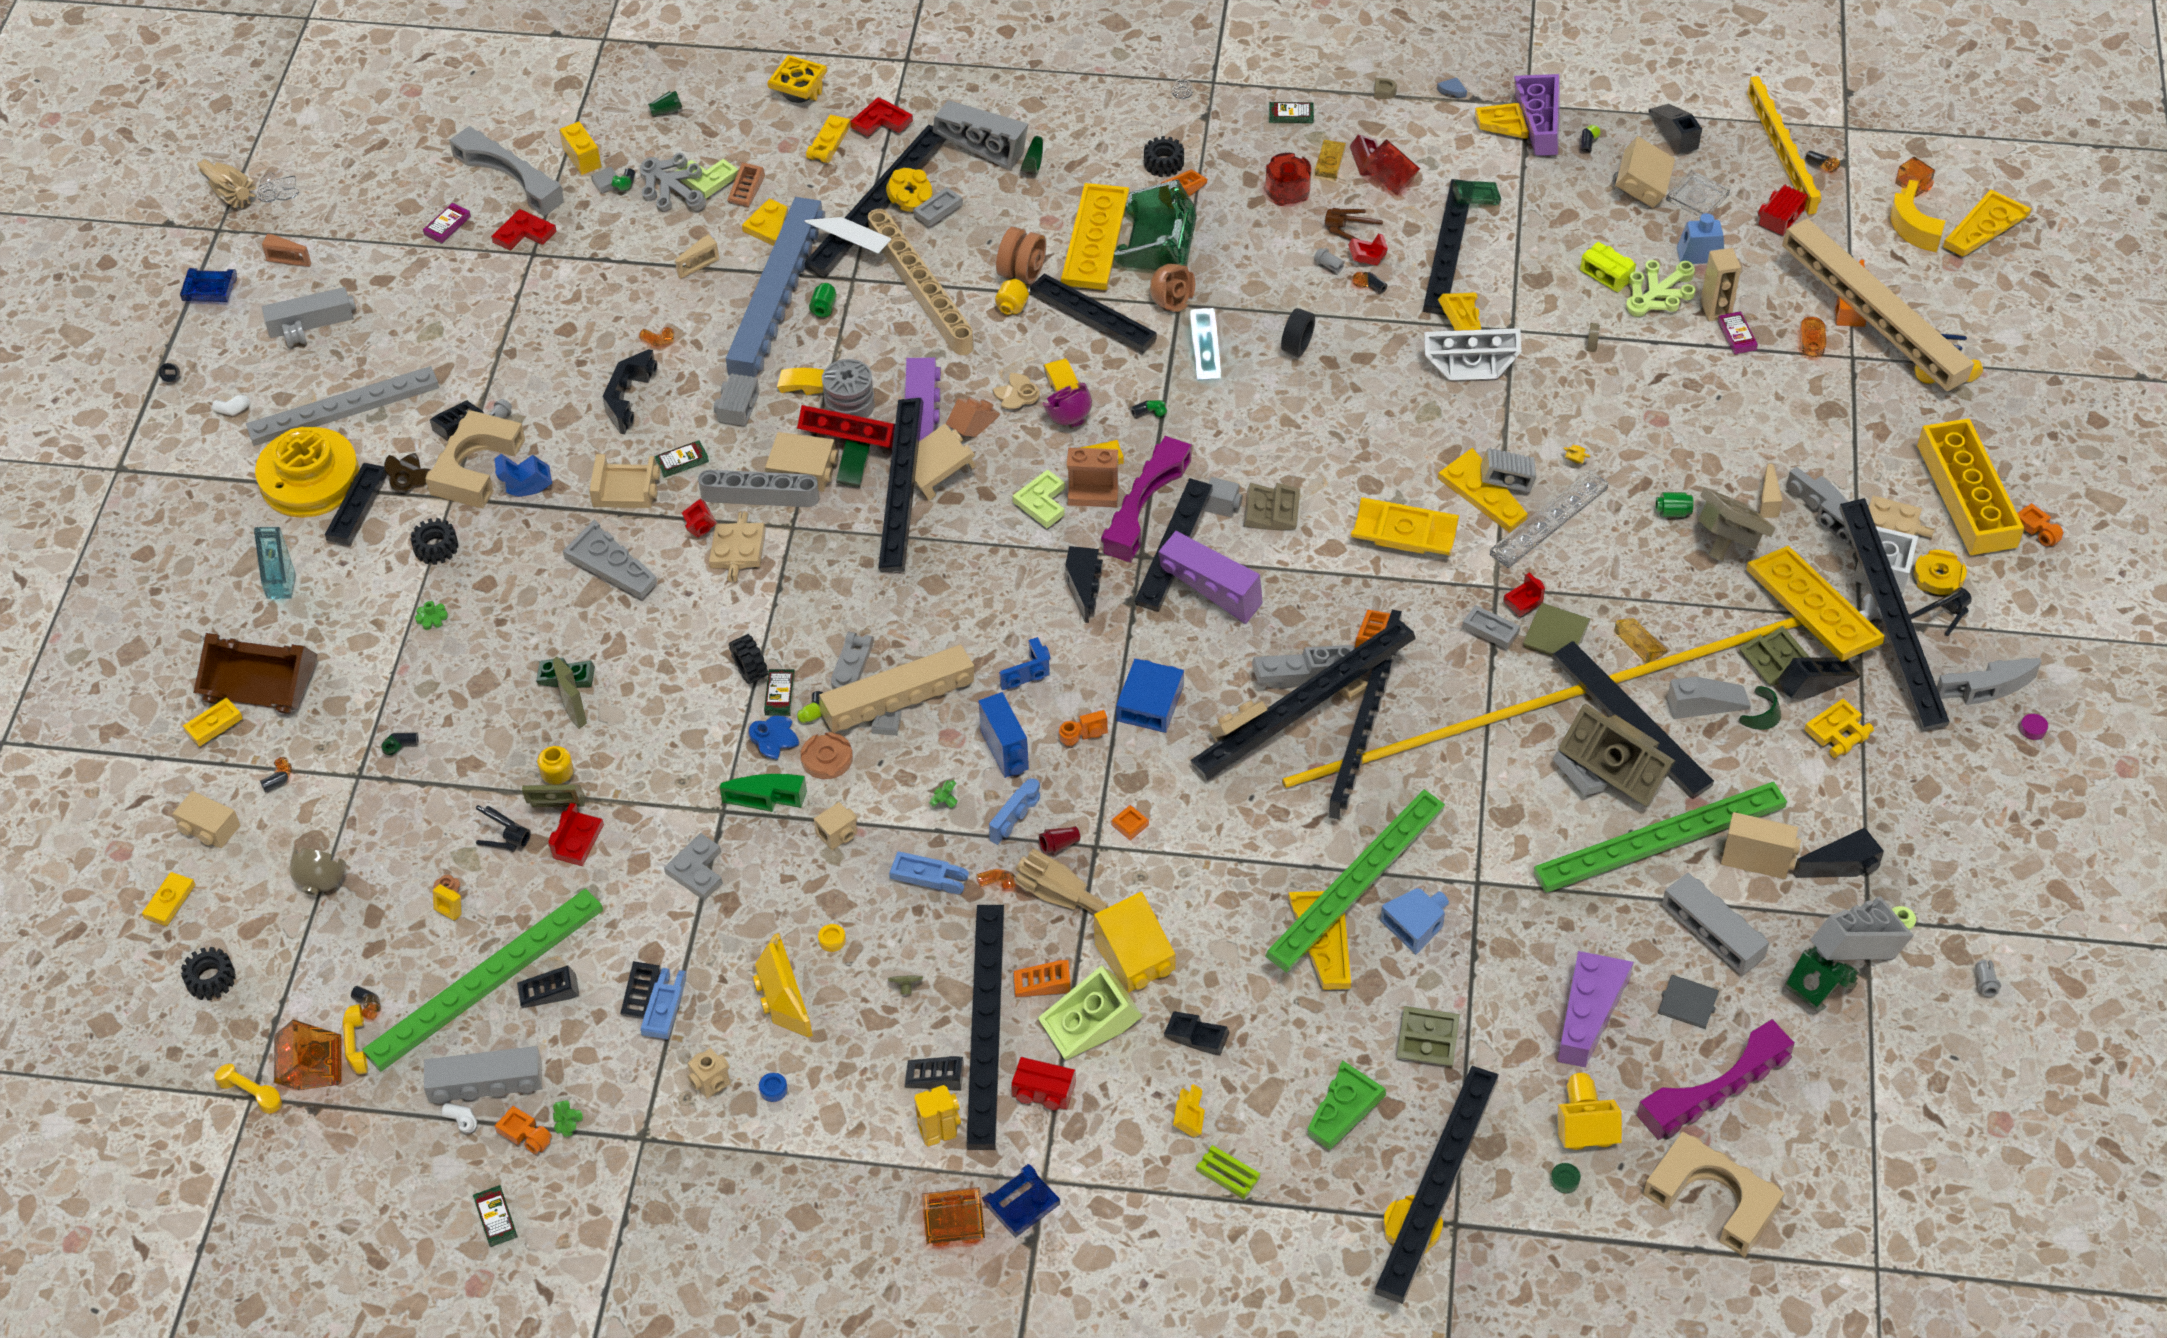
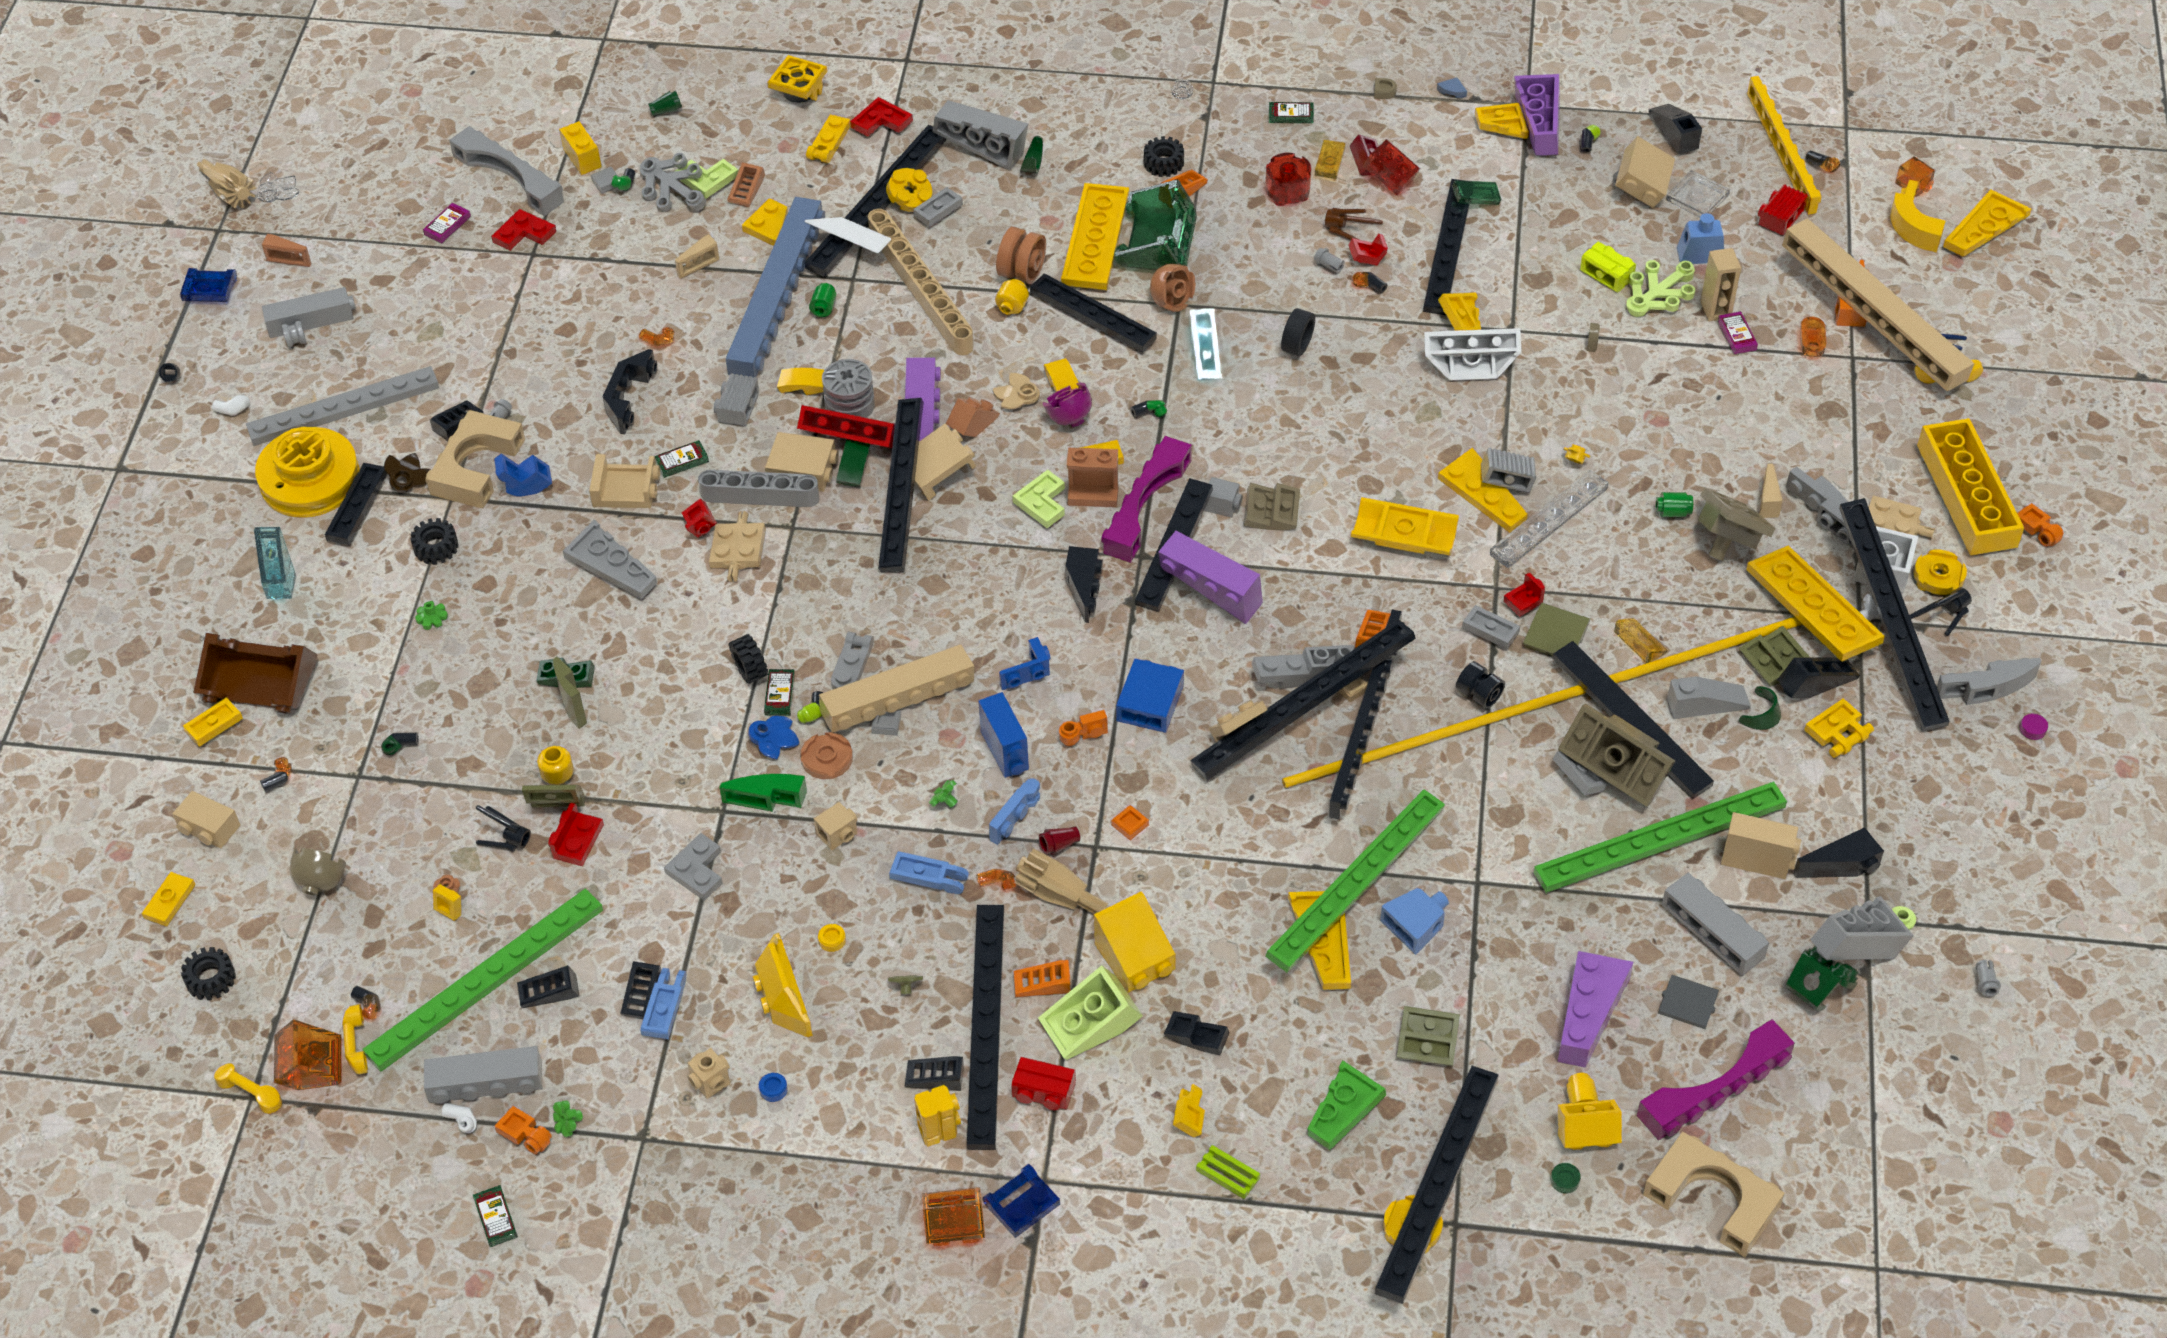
none -> black wheel [1456,661,1505,709]

